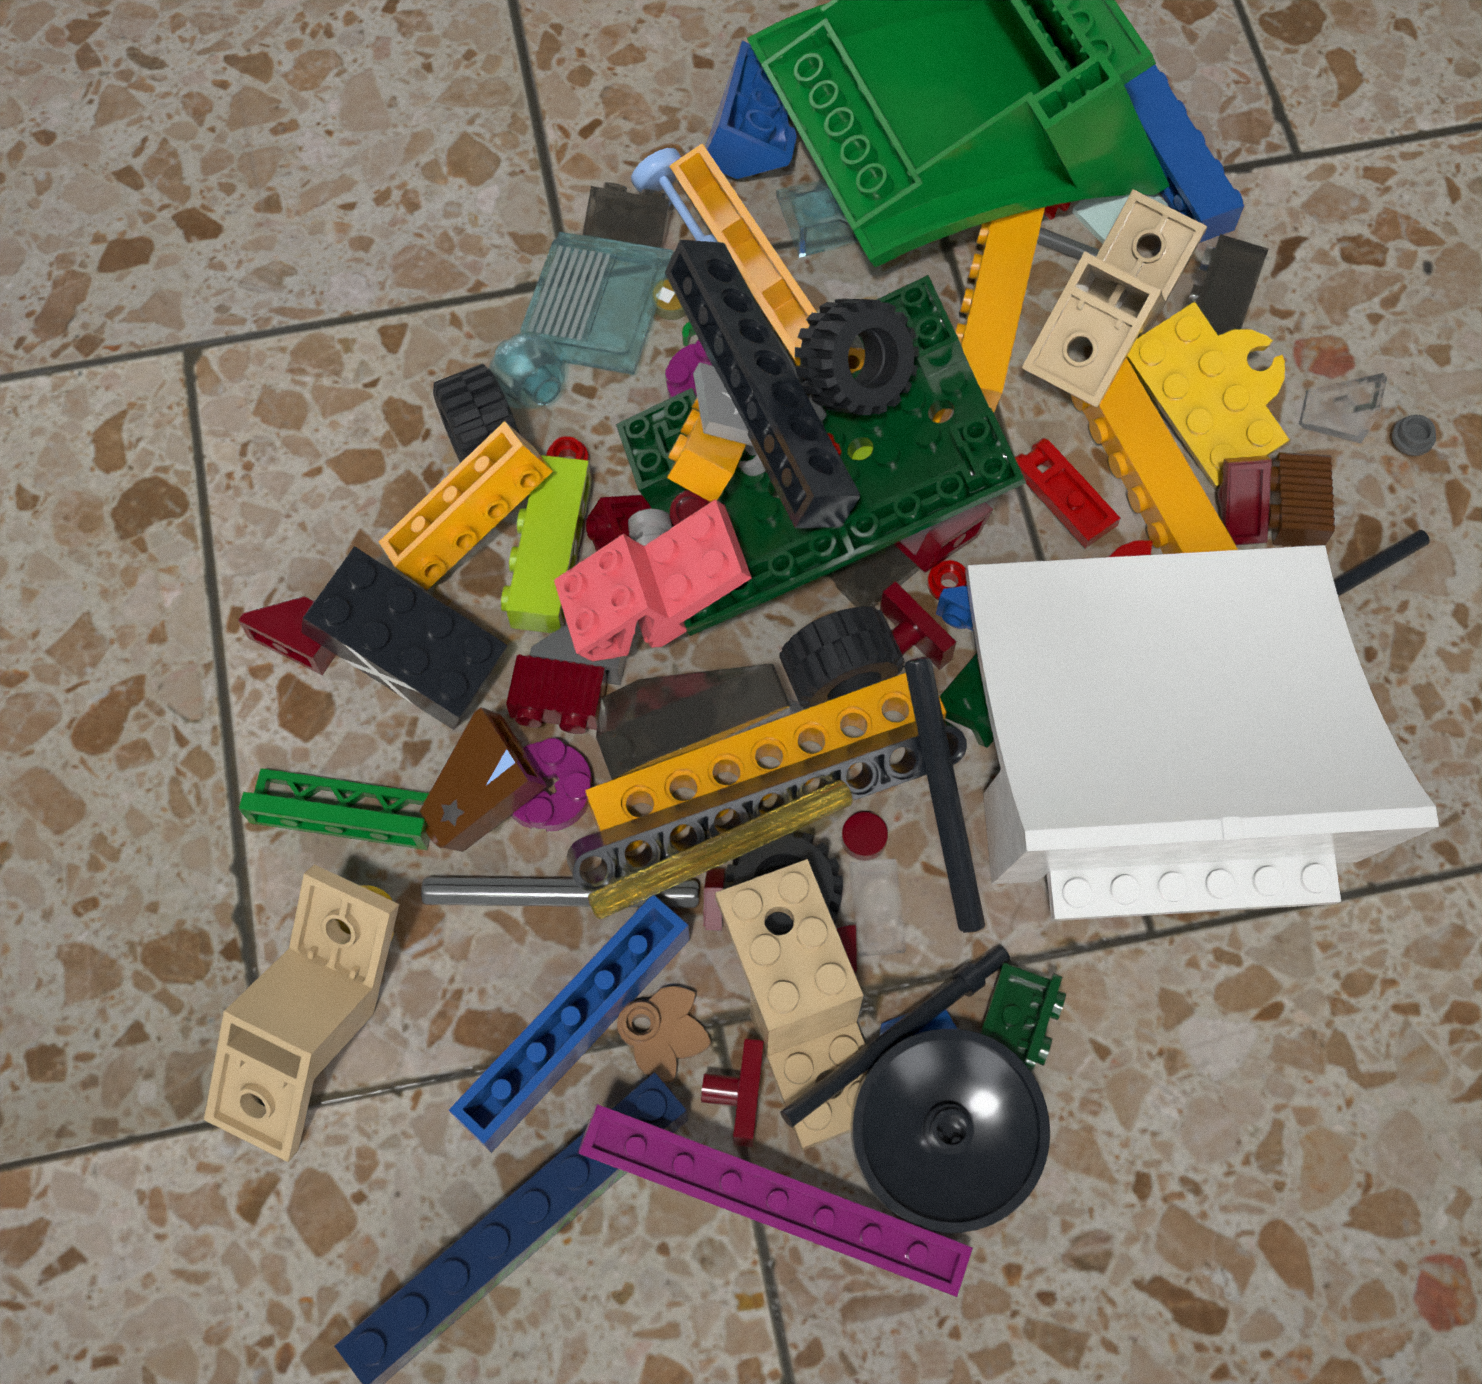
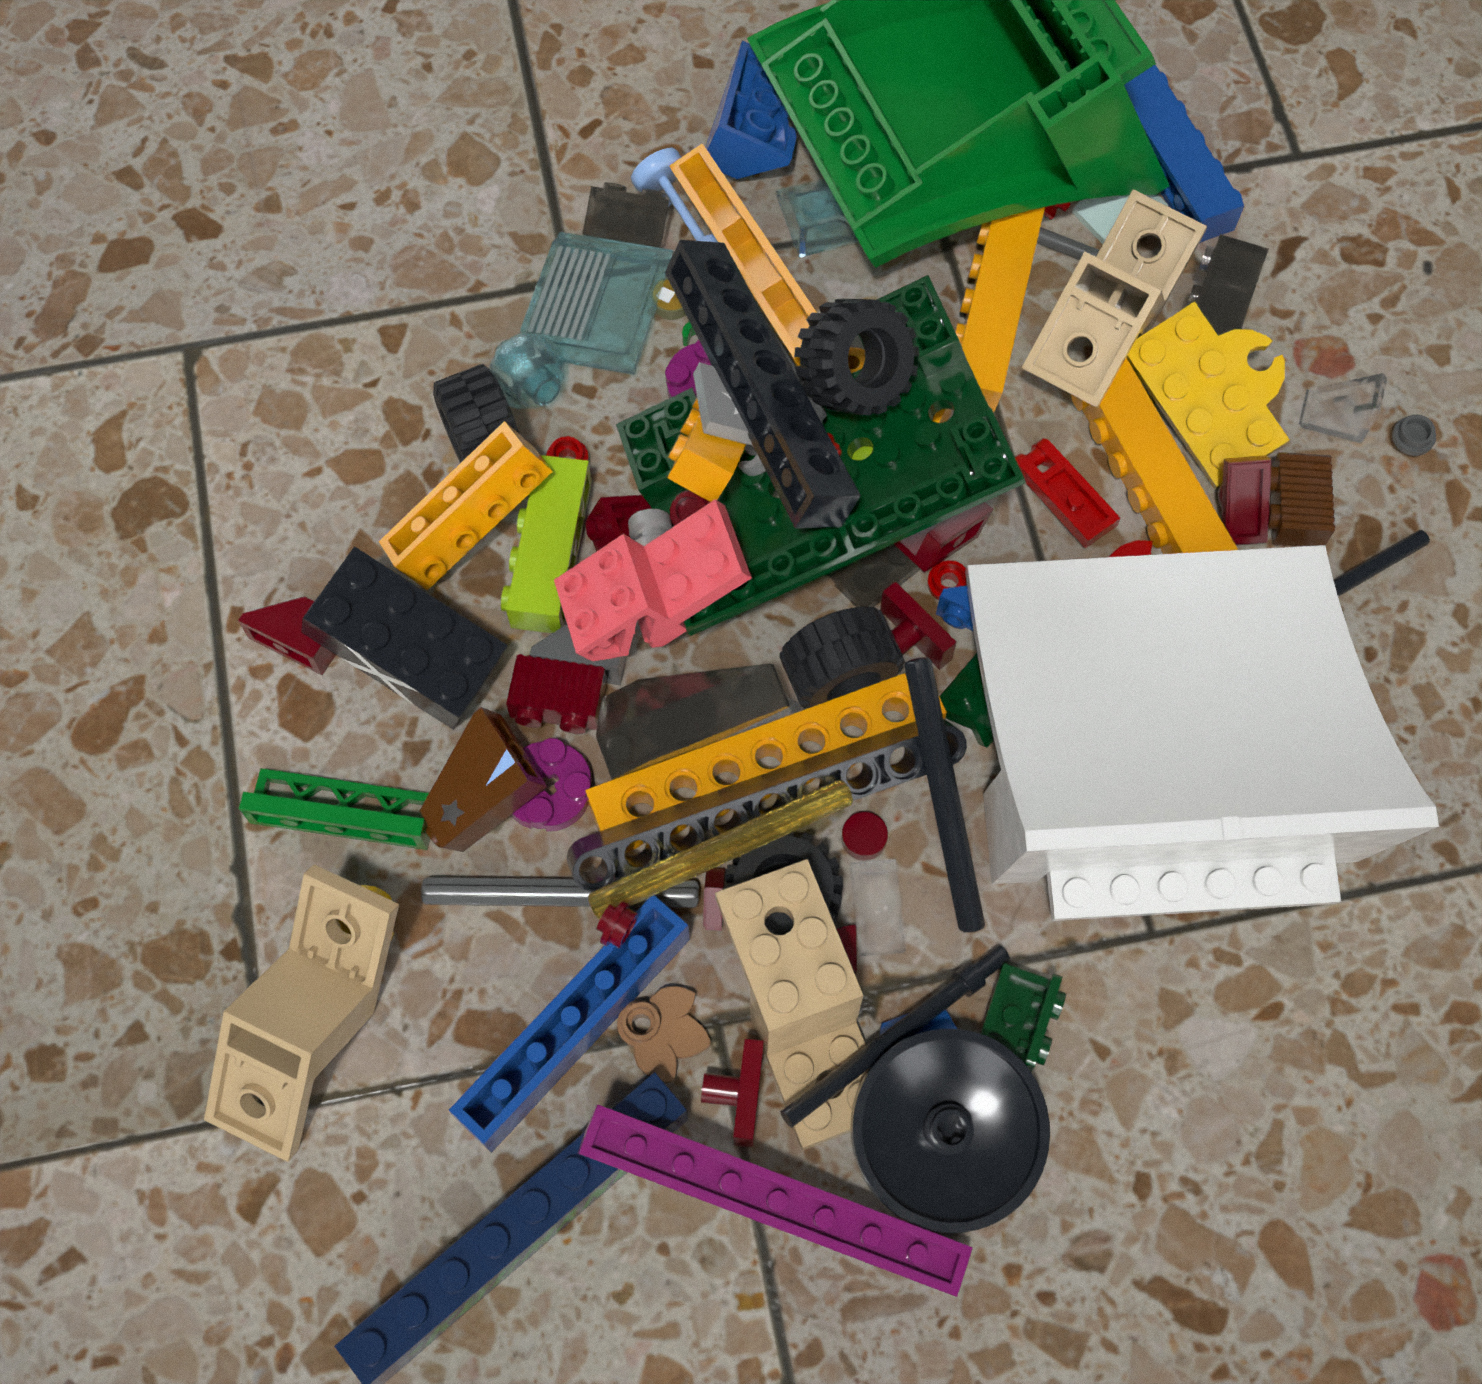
none -> dark red plate [596,900,639,948]

